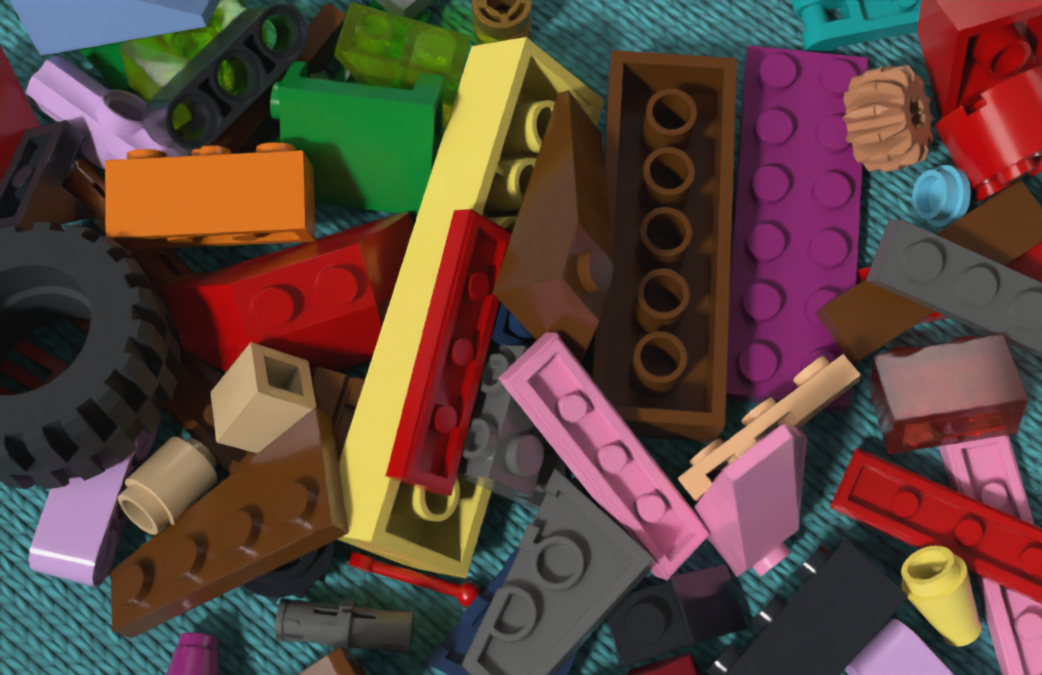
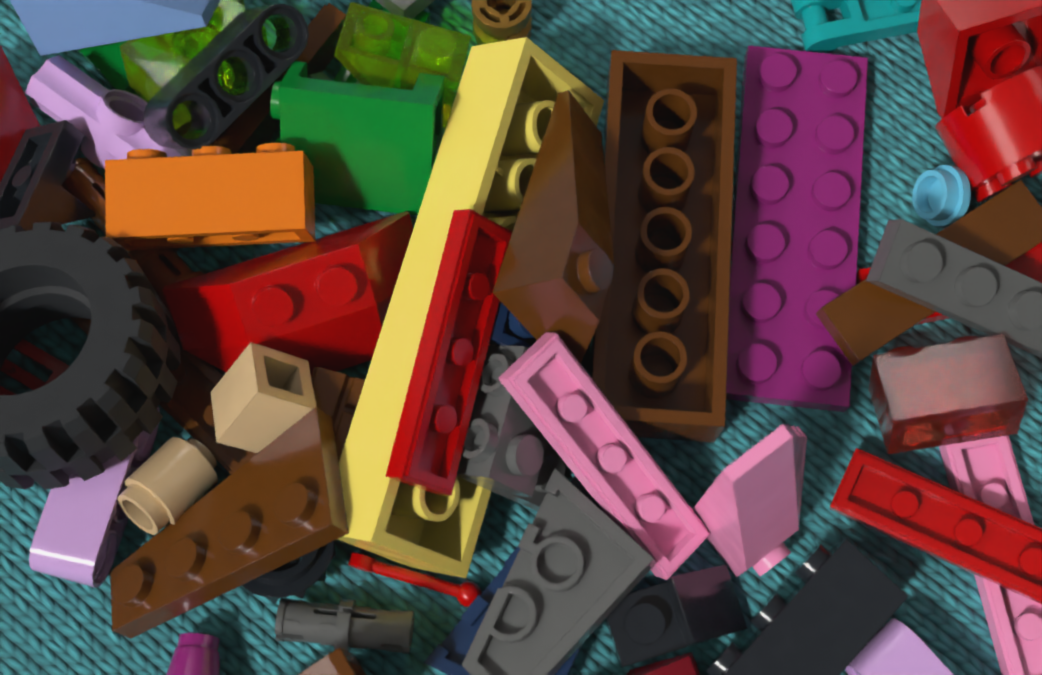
light nougat wing [678,354,861,501] -> none
nougat gear [842,65,934,173] -> none
light yellow cone [901,546,982,647] -> none

